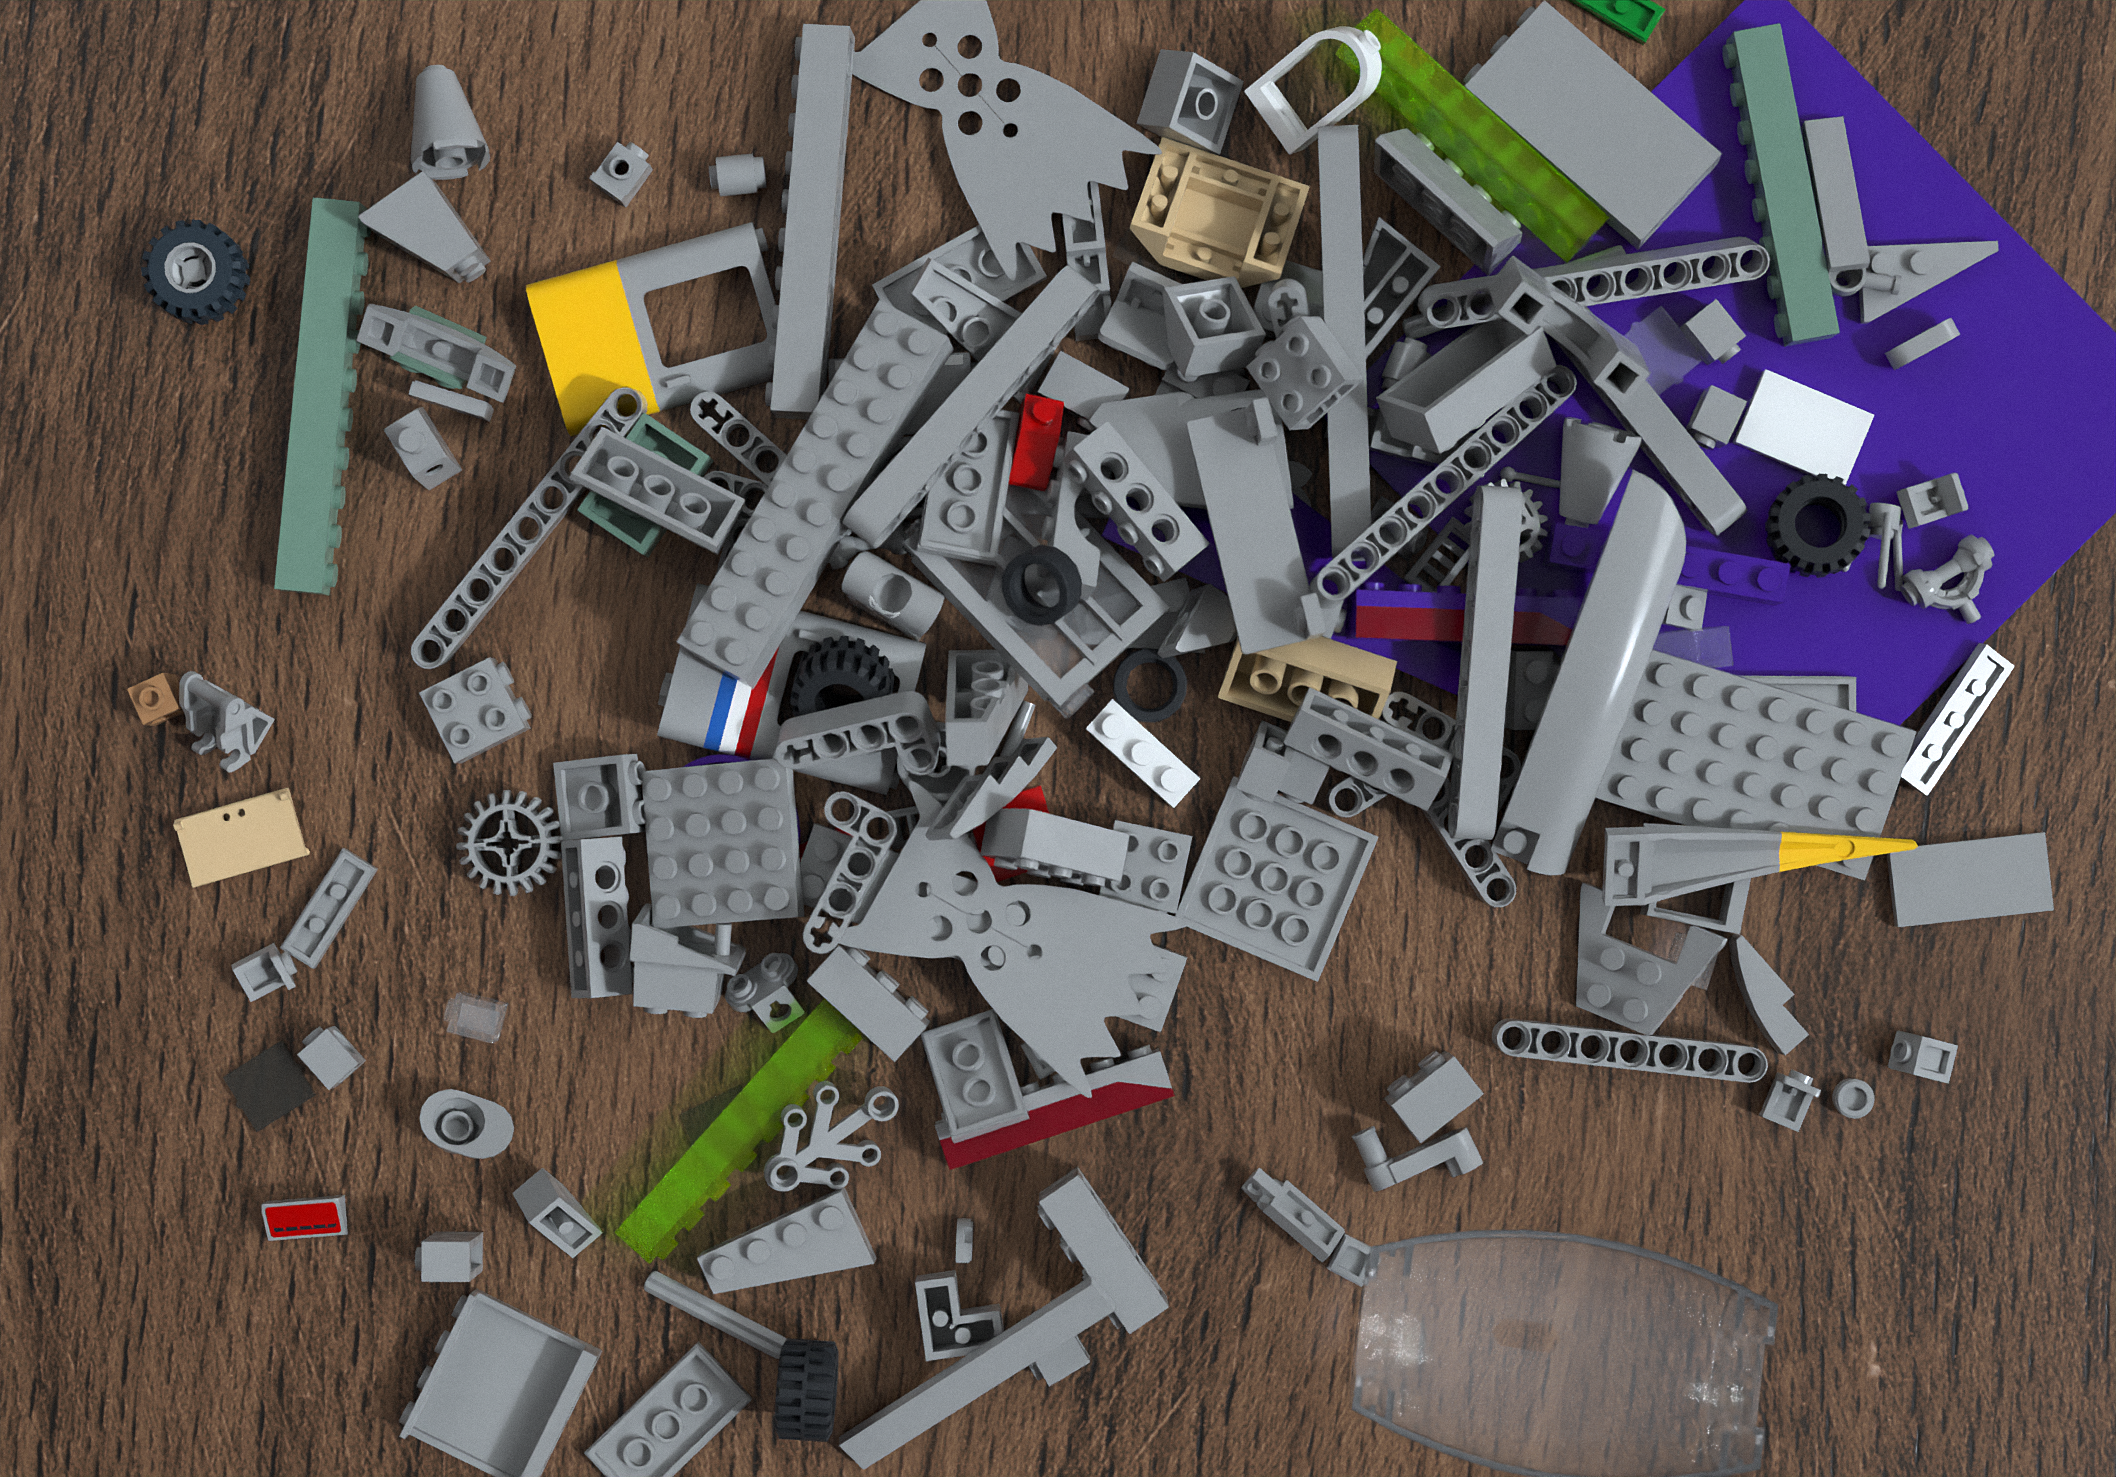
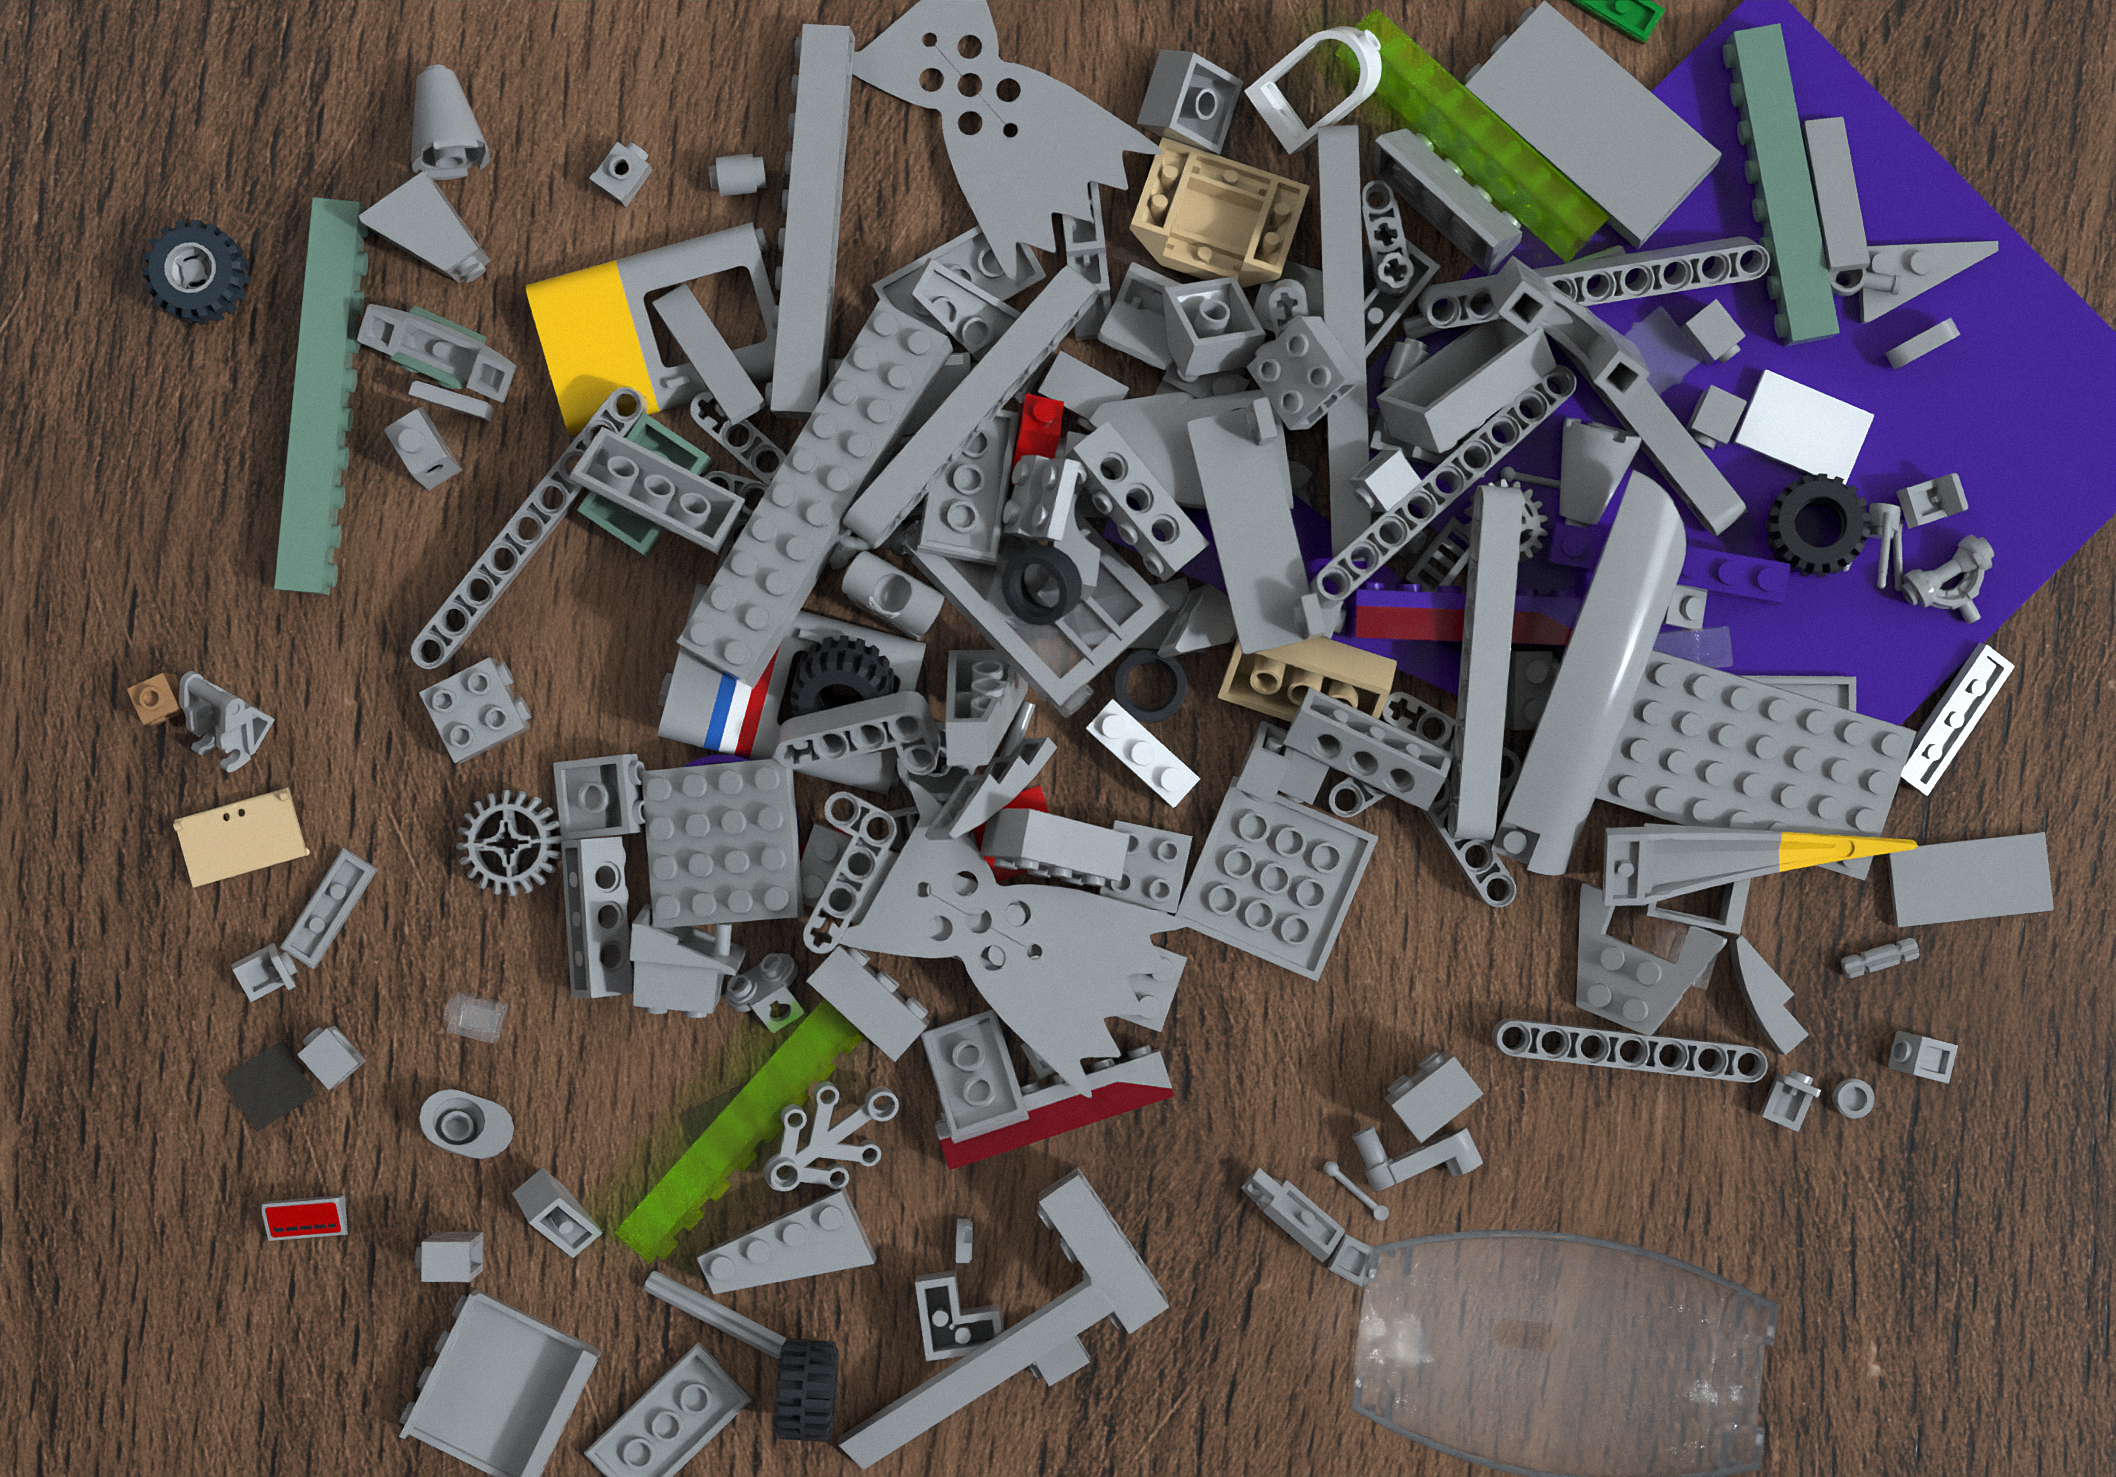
none -> light grey tile [652,283,766,426]
none -> light grey plate [1003,455,1080,541]
none -> light grey hinge [1323,1161,1389,1221]
none -> brick [1348,450,1422,512]
none -> light grey beam [1360,180,1413,294]
none -> light grey axle [1841,938,1919,978]

